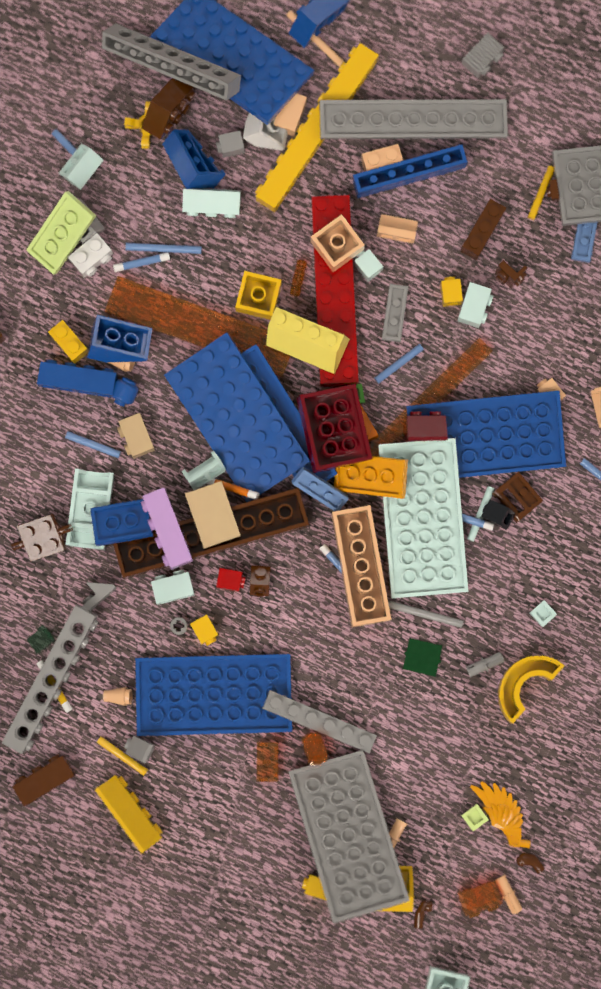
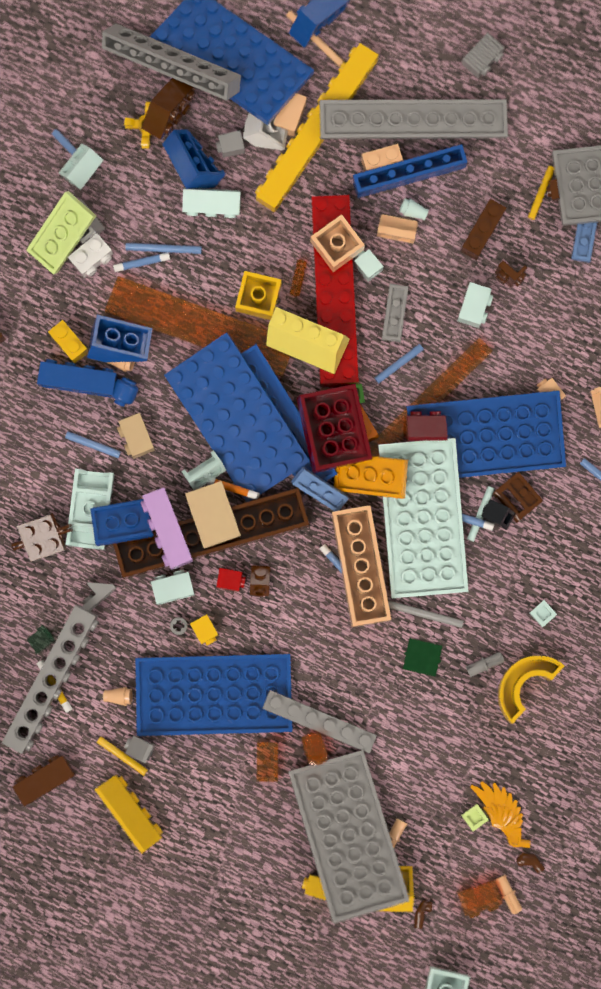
yellow brick [440,277,463,307] -> none
none -> light aqua cone [399,198,429,220]

